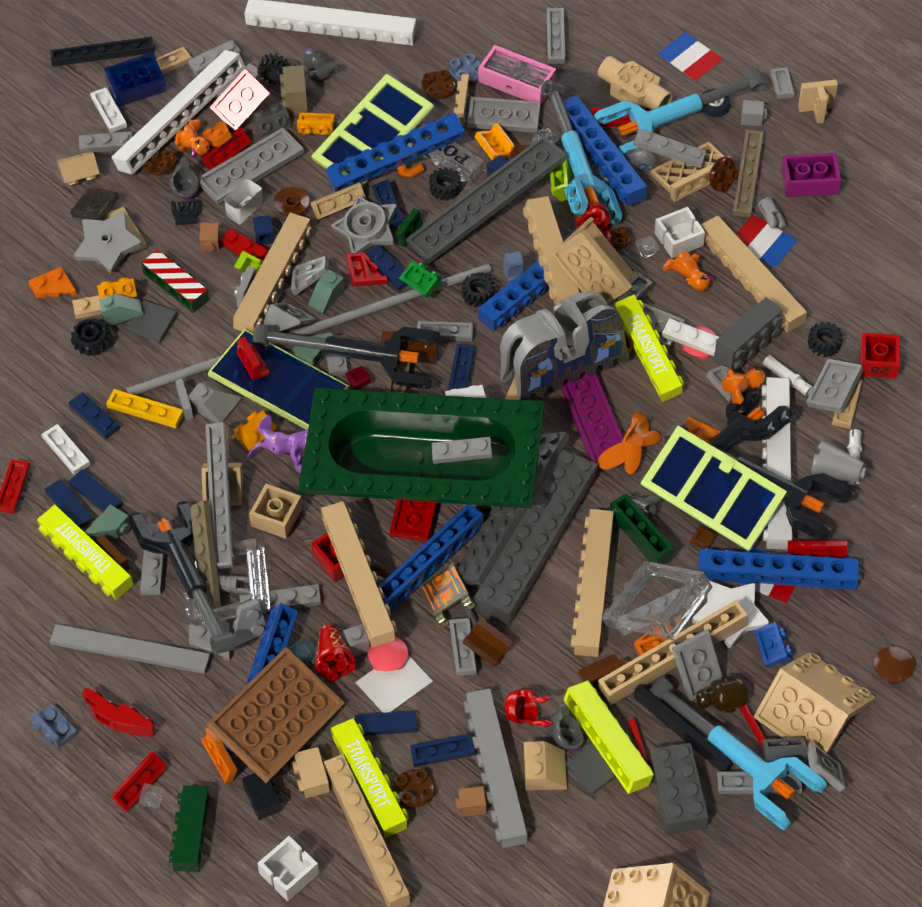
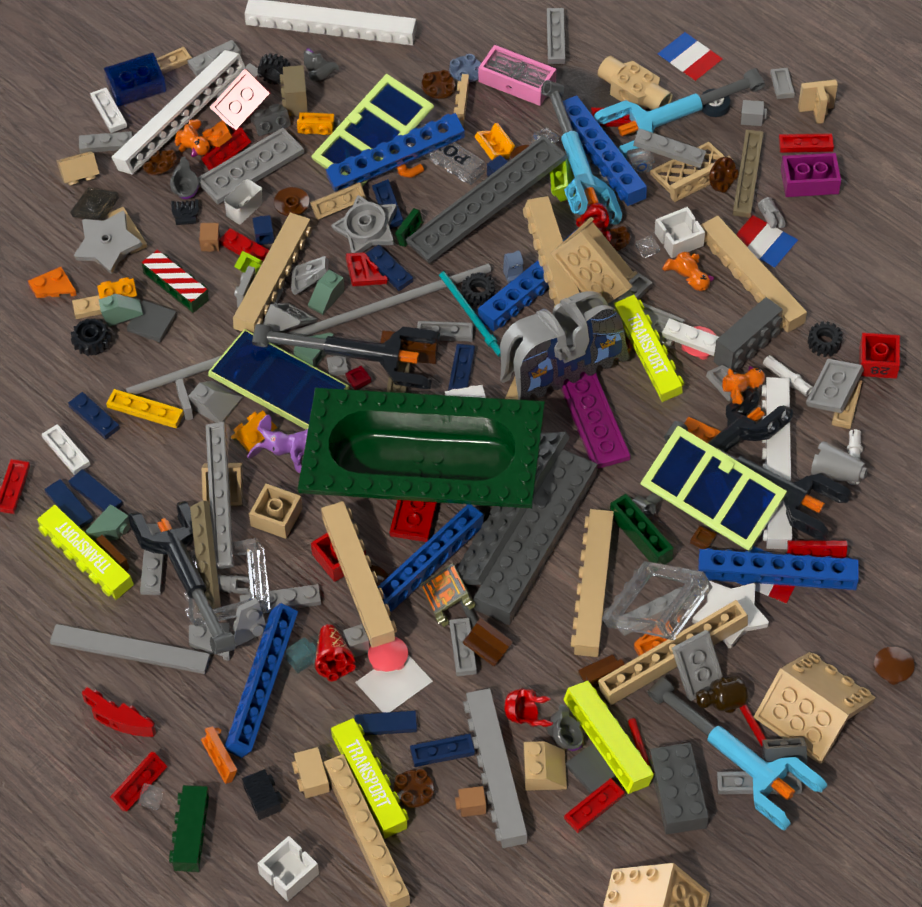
sand blue bracket [31,704,78,749] -> none
black tile [50,36,155,67] -> none
medium nougat plate [206,647,344,783] -> none
red bracket [237,337,269,380] -> none
green bracket [399,261,444,298] -> none
black tyre [429,167,461,201] -> none
light grey plate [432,437,492,464] -> none
light grey plate [467,97,540,133] -> none
orange piece [598,412,661,474] -> none
black tile [634,684,731,772] -> none
blue bracket [754,622,794,668] -> none
light grey plate [807,742,845,792] -> none
none -> teal bar [439,271,501,357]
none -> red plate [564,778,625,833]
none -> red plate [779,134,834,153]

